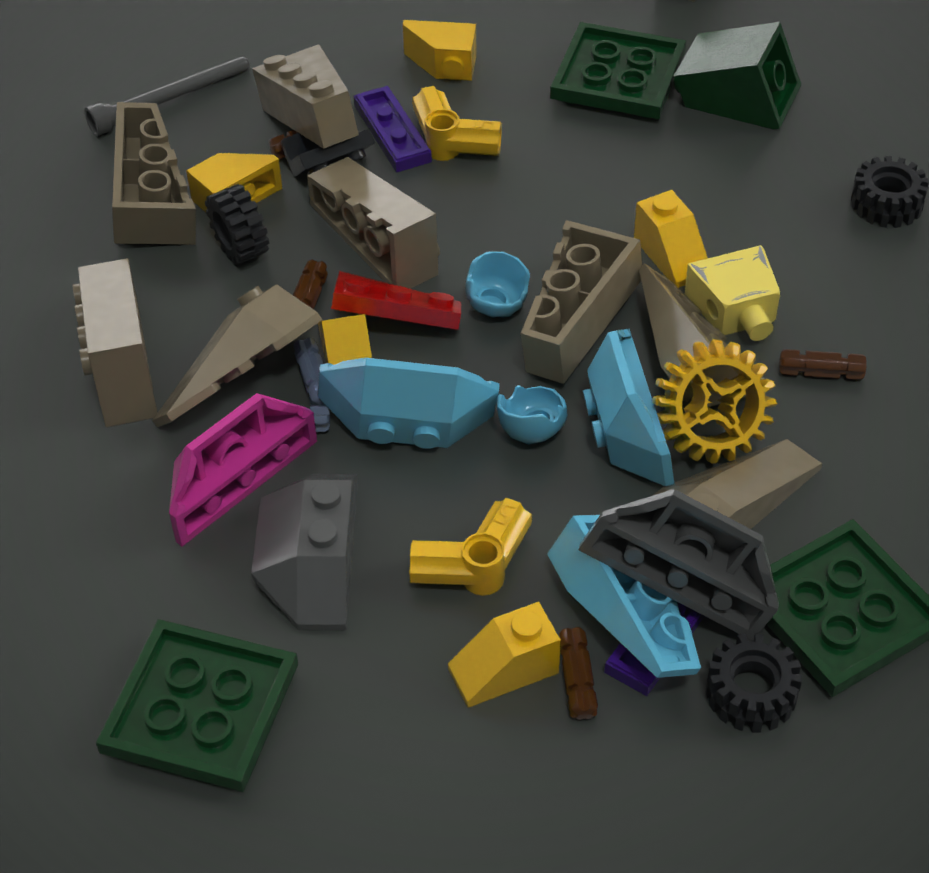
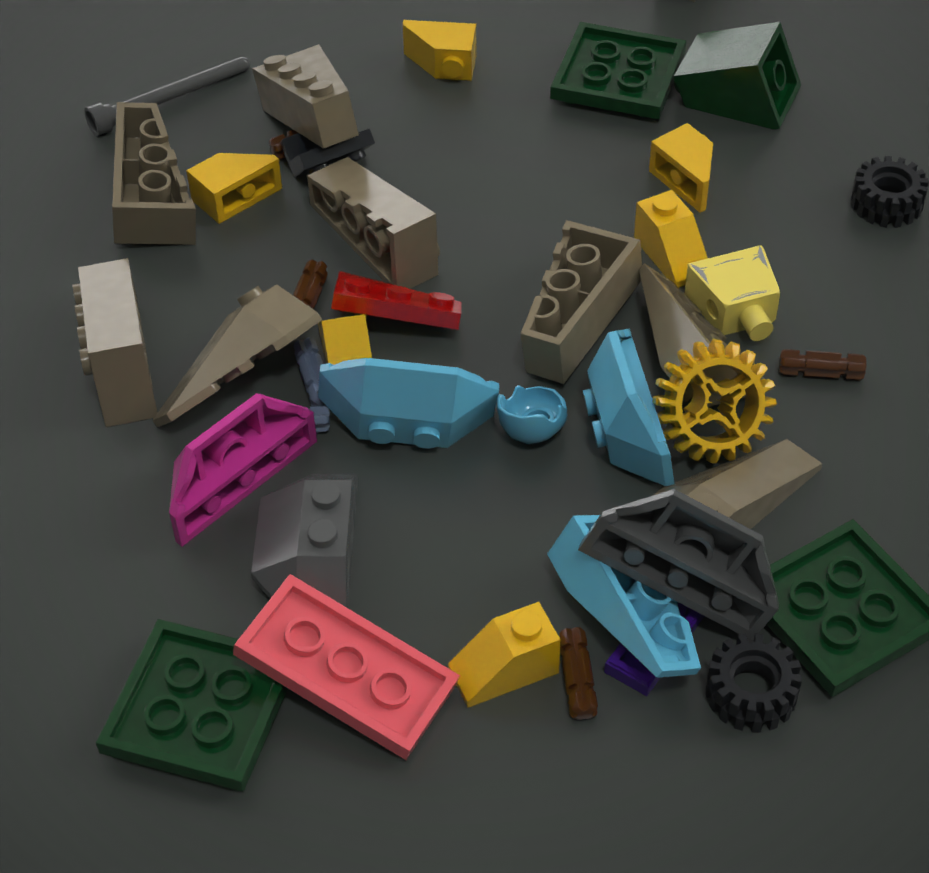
black tyre [205,184,269,265] -> none
dark purple tile [353,86,432,173] -> none
yellow piece [409,498,532,596] -> none
yellow piece [412,86,502,161] -> none
medium azure hair [465,251,530,317] -> none
none -> coral plate [233,574,460,760]
none -> yellow slope [649,123,713,213]

